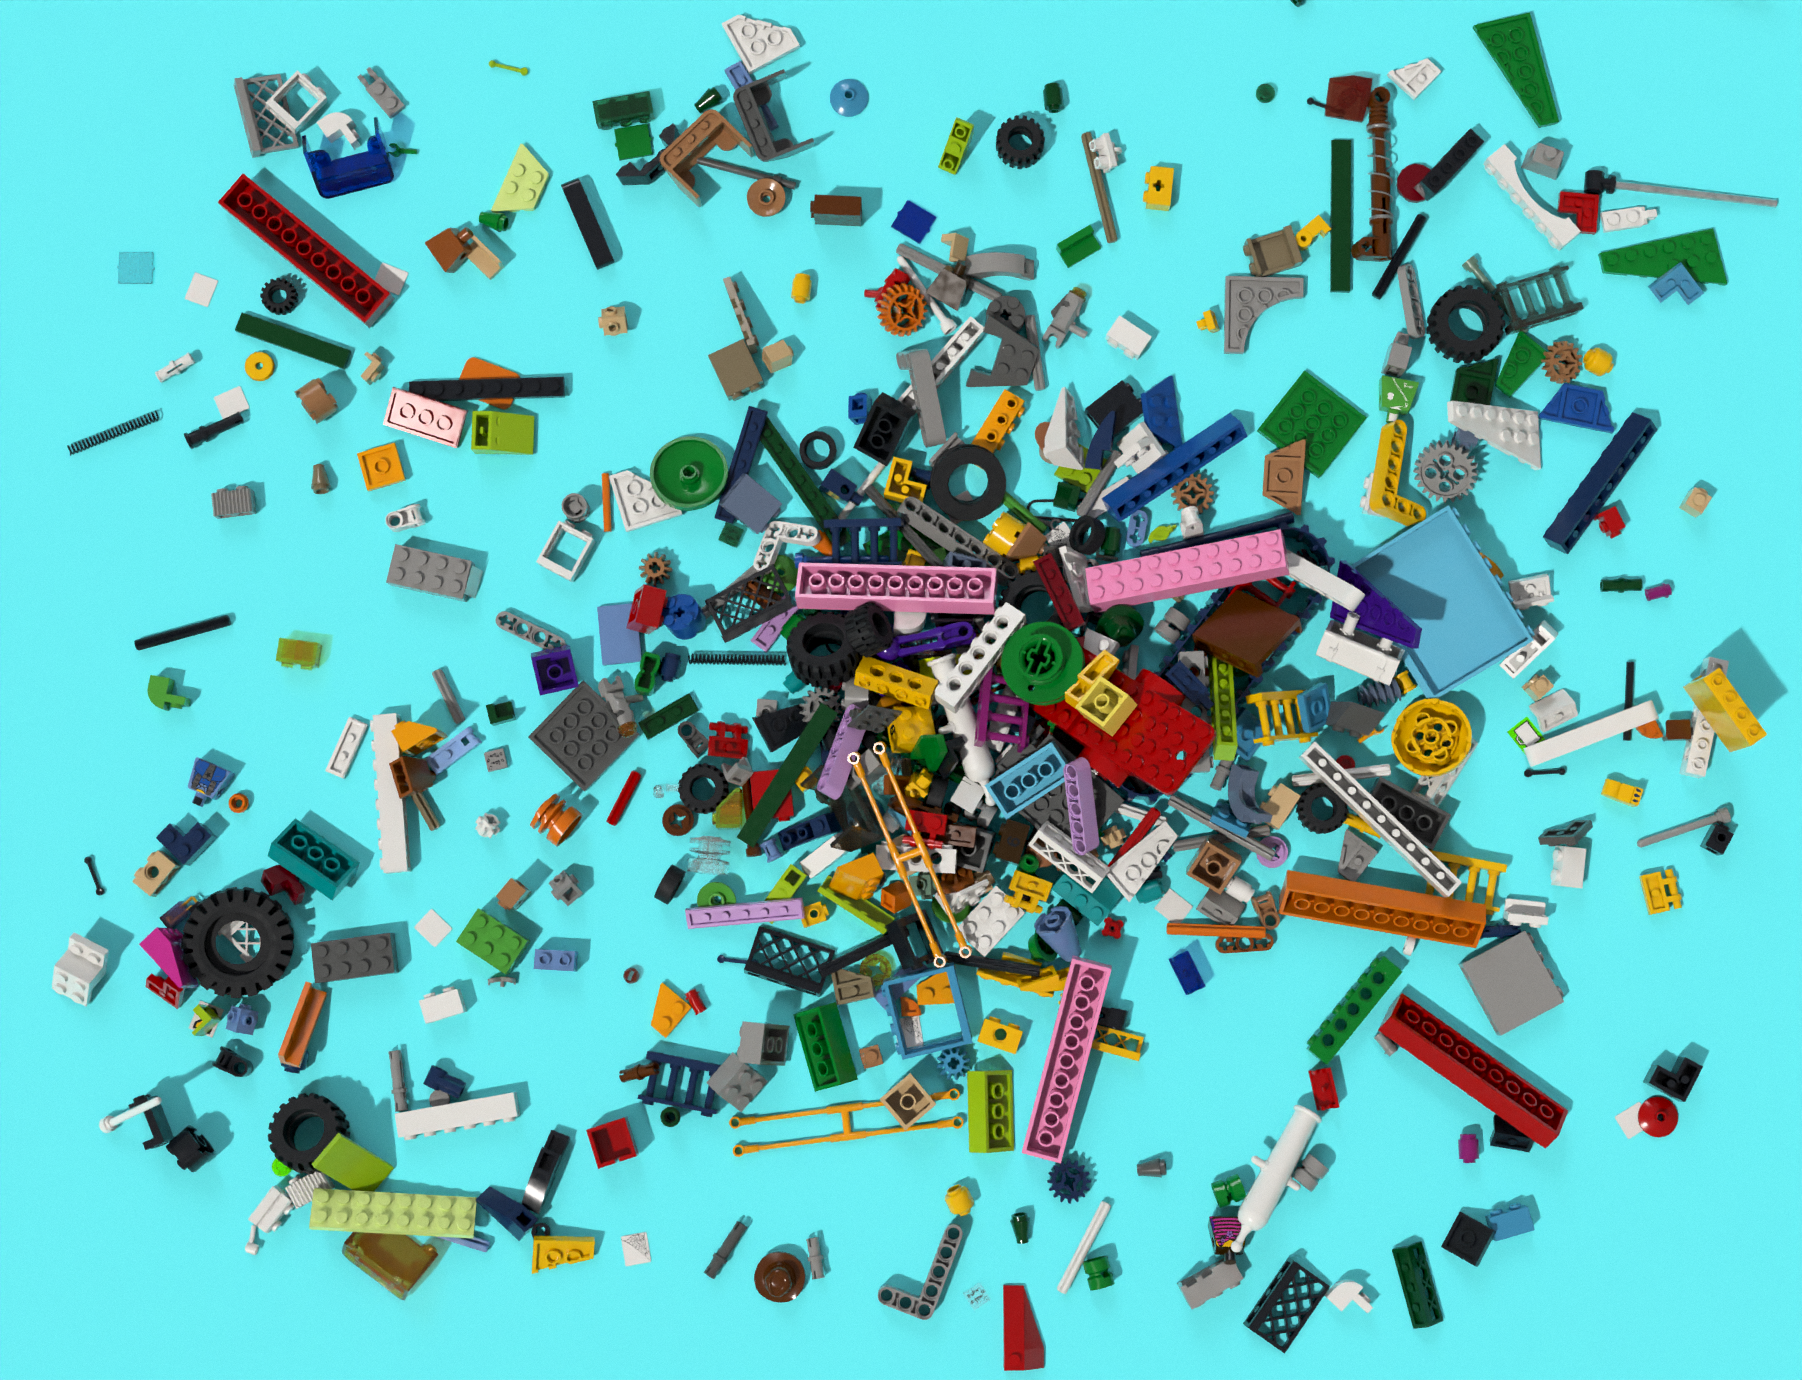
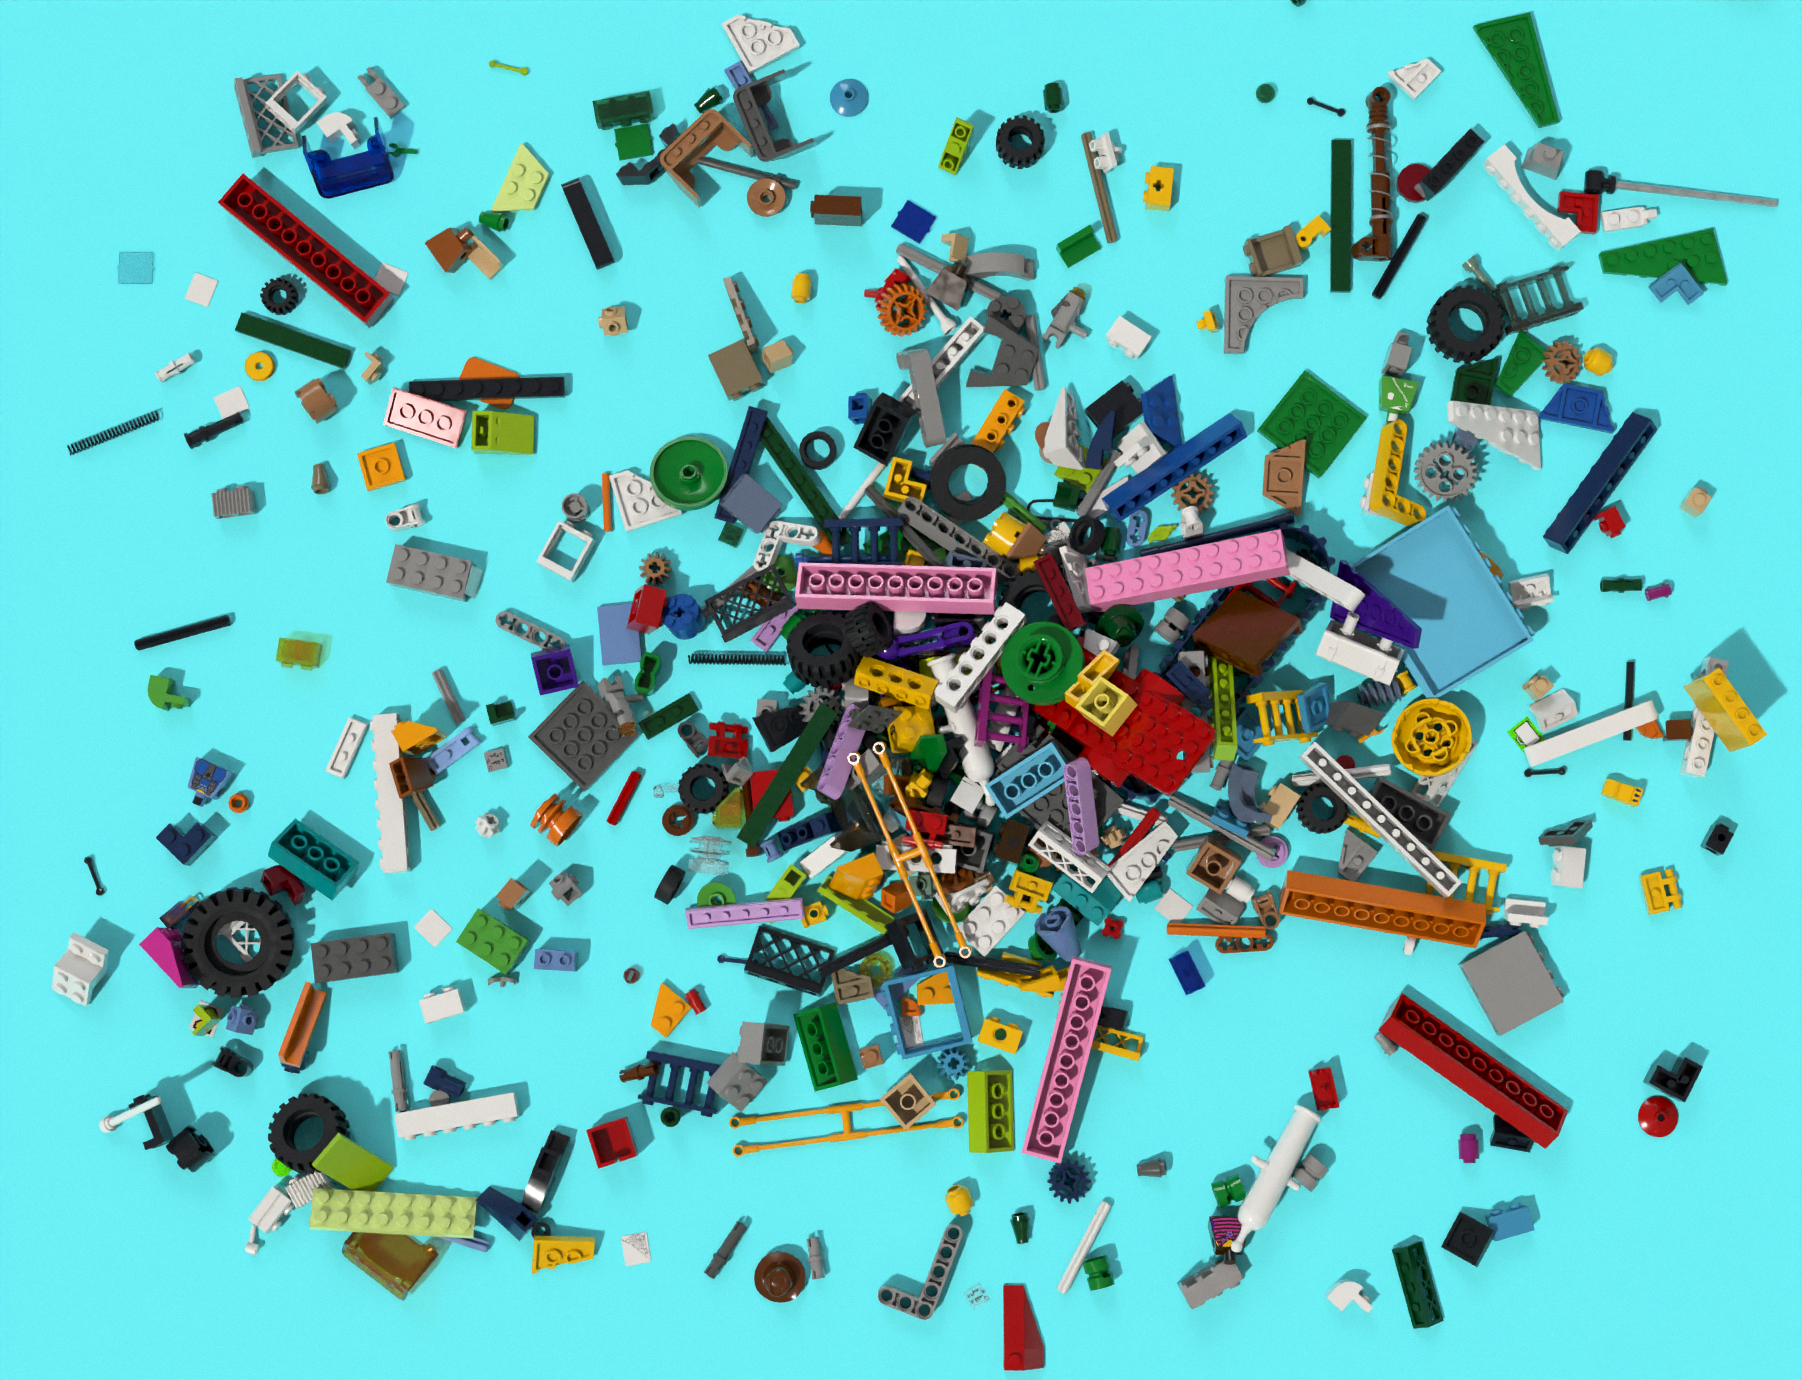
tan brick [132,850,181,897] -> none
red plate [145,973,185,1009] -> none
dark blue brick [659,652,682,682] -> none
dark blue torso [818,468,864,506] -> none
black fence [1243,1257,1330,1354] -> none
green brick [1306,956,1403,1065] -> none
clear red slope [1324,75,1372,123] -> none
light grey beam [1397,264,1425,340] -> none
white slope [1500,620,1559,679] -> none
white sticker [1615,1102,1643,1139] -> none
light grey piece [1637,807,1731,848] -> none

